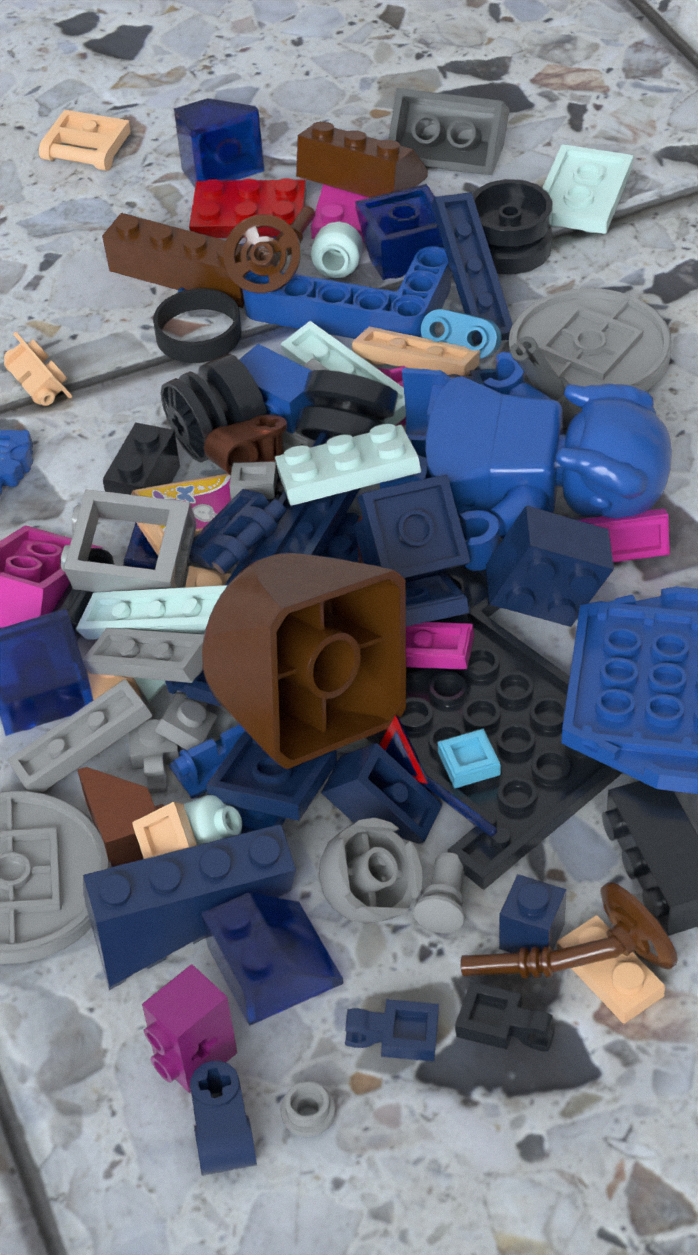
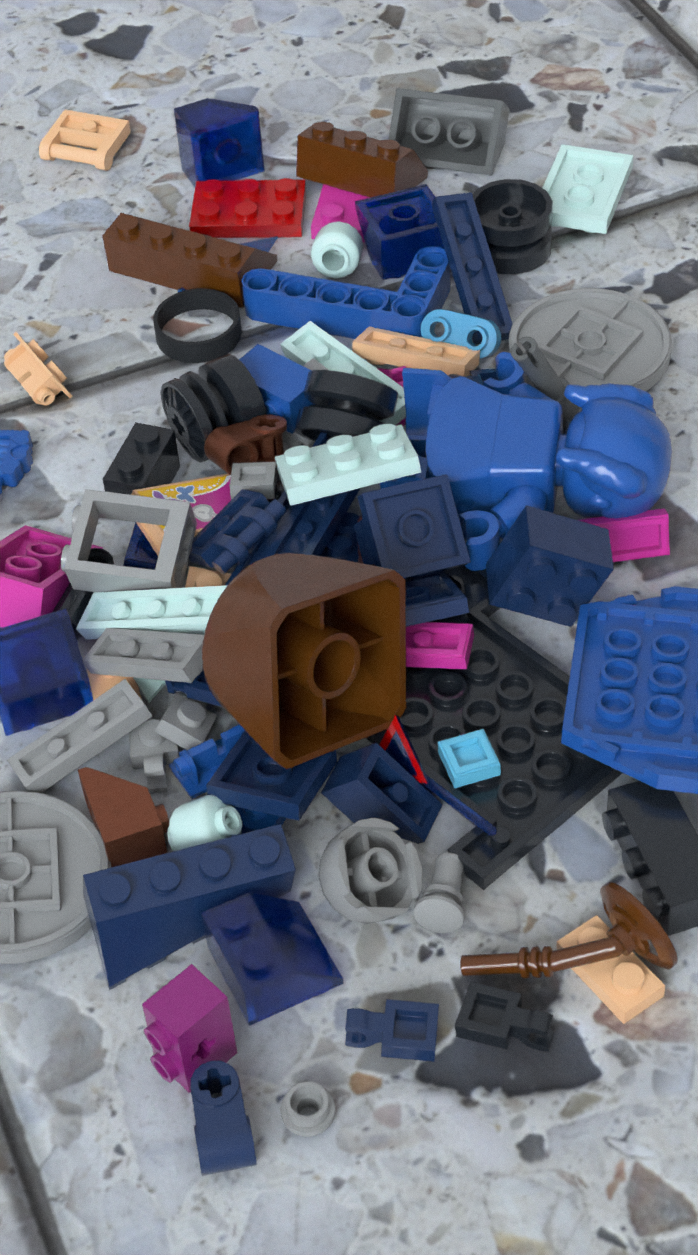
light nougat plate [132,802,197,859] -> none
reddish brown dish [223,206,315,294] -> none
dark blue brick [499,874,567,953] -> none

